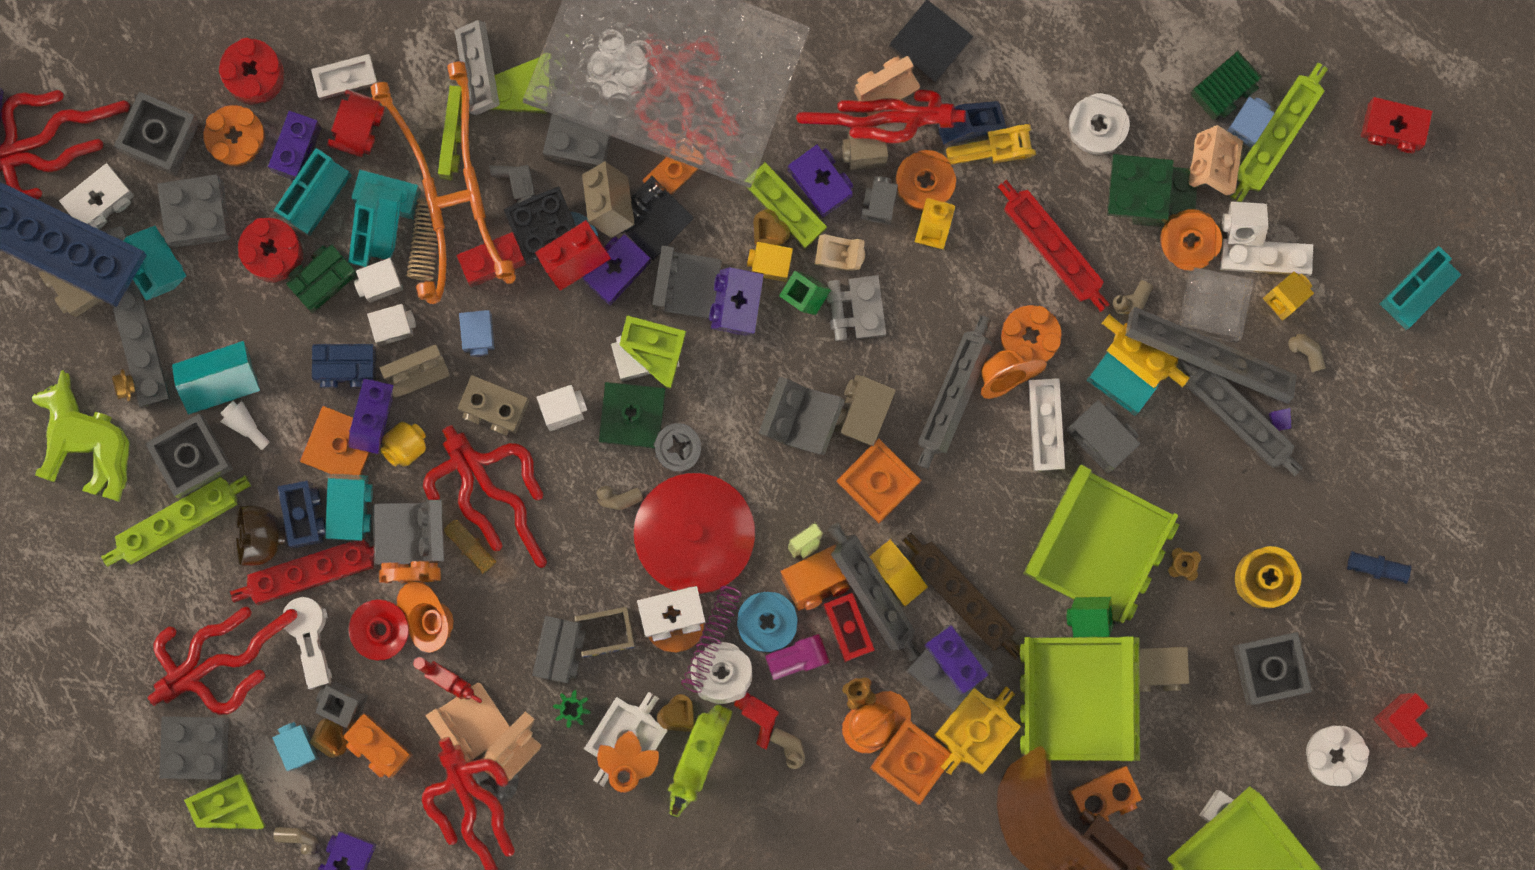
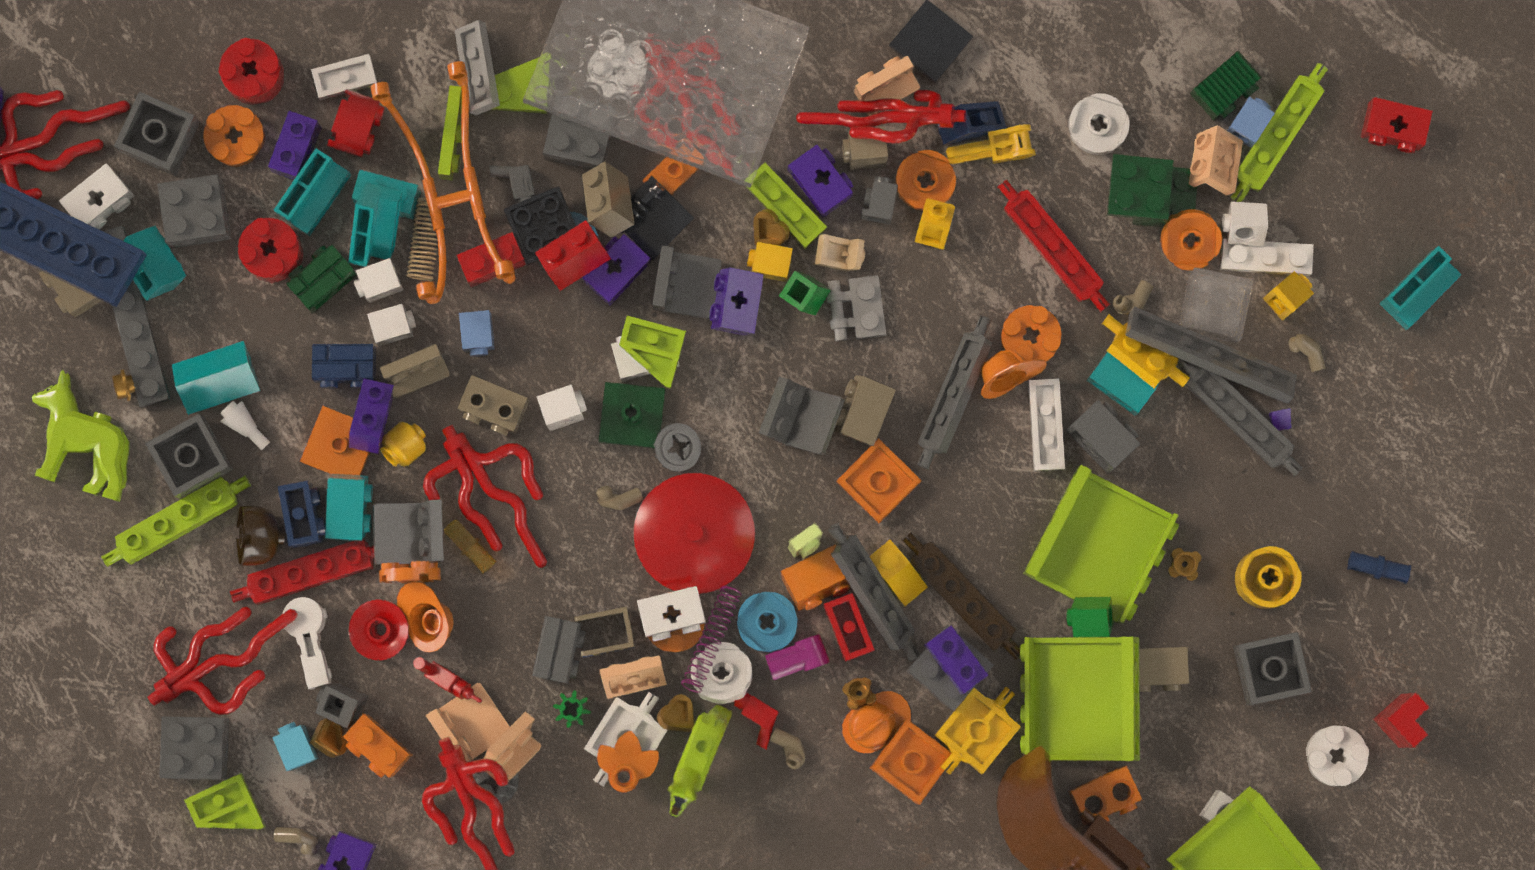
none -> light nougat bracket [600,656,667,699]

